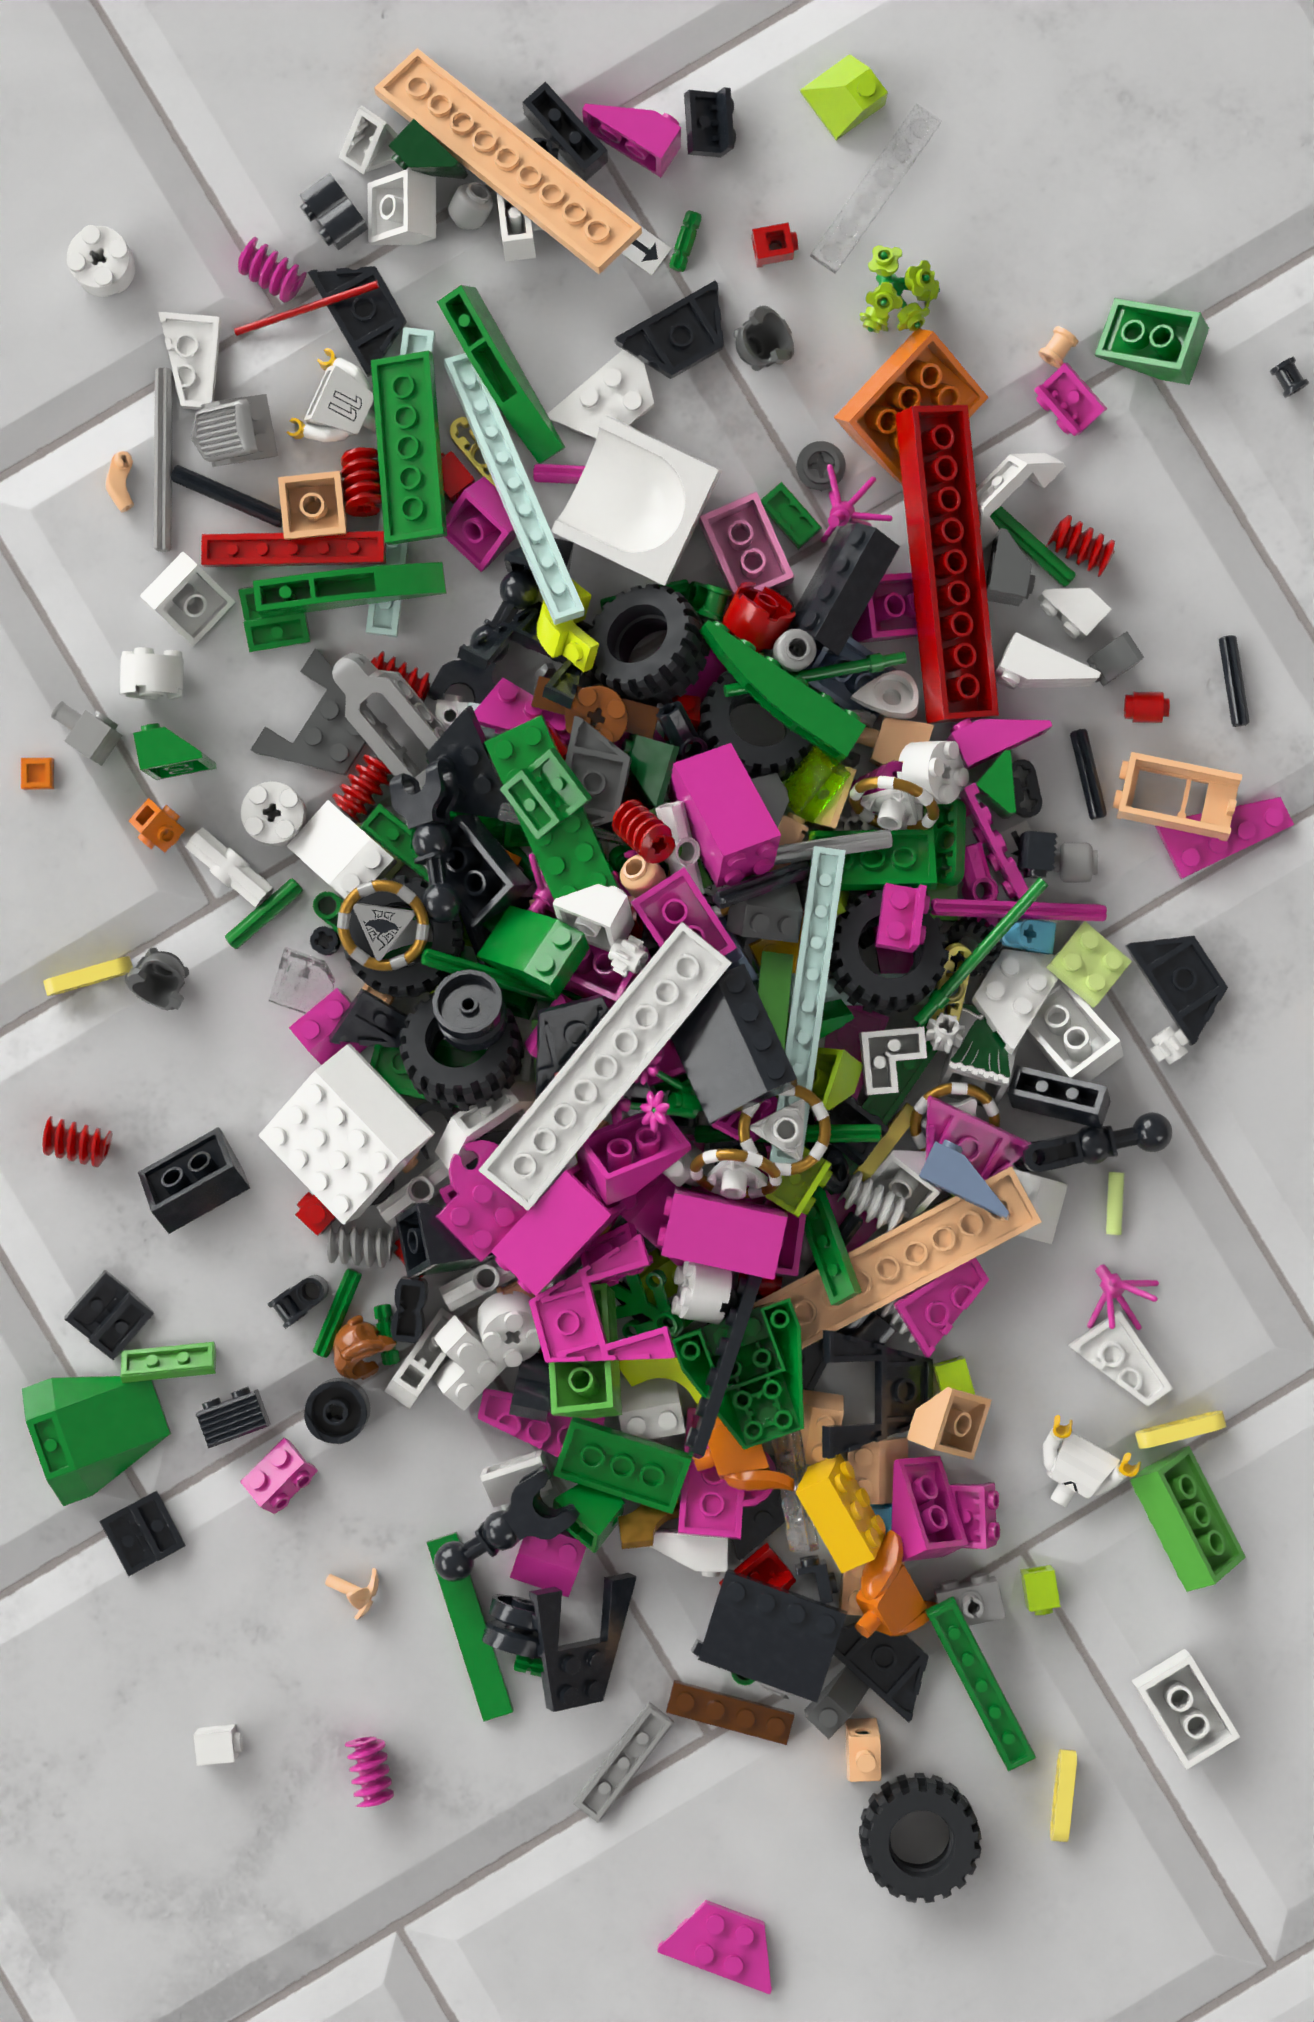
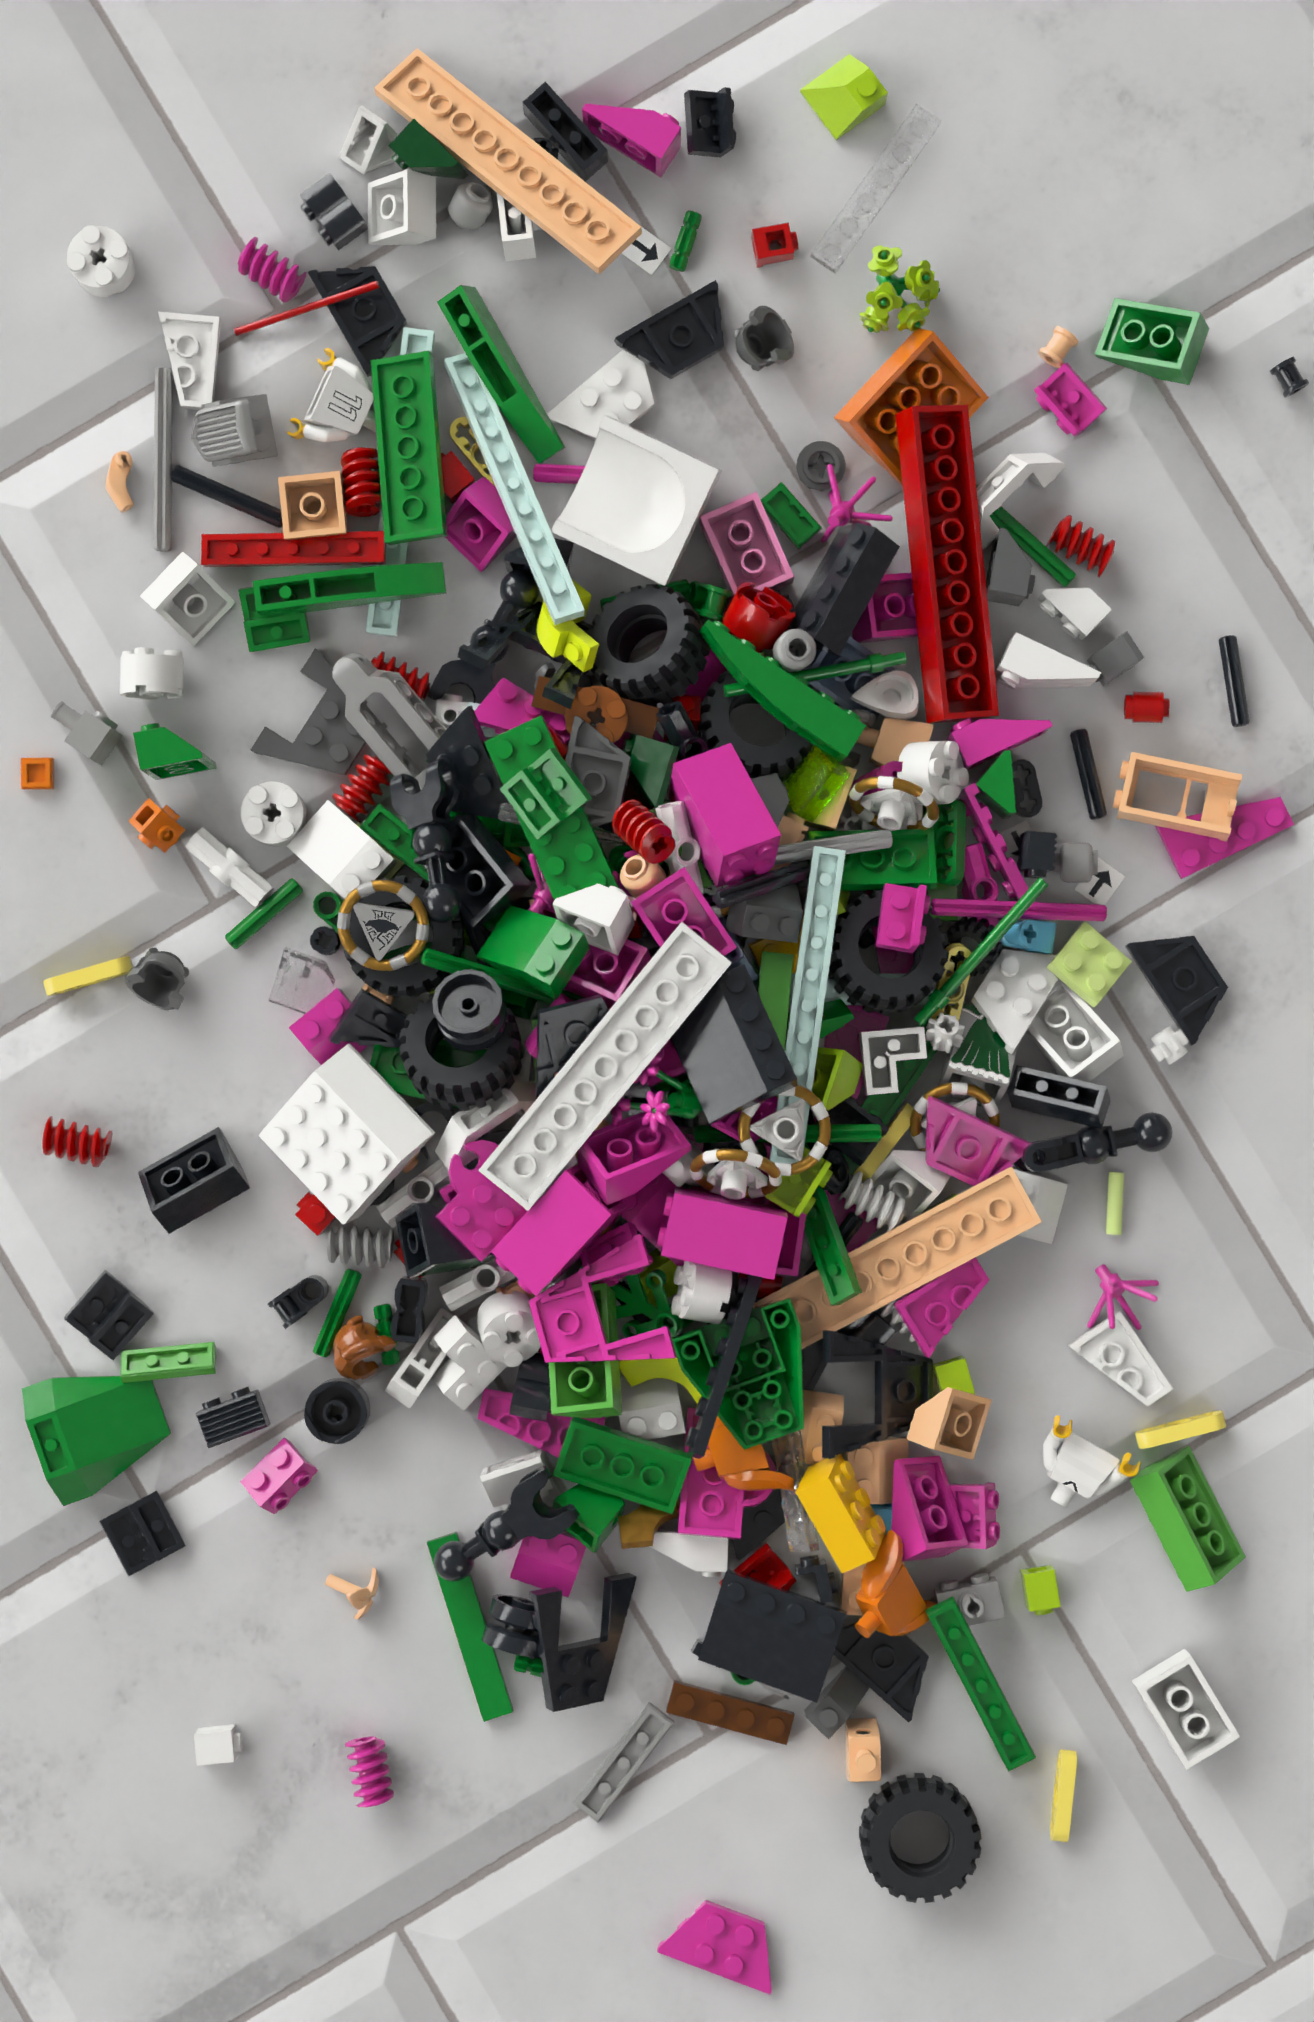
white gear [608,935,648,977] -> none
sand blue slope [919,1140,1010,1221] -> none
none -> white sticker [1075,857,1125,905]

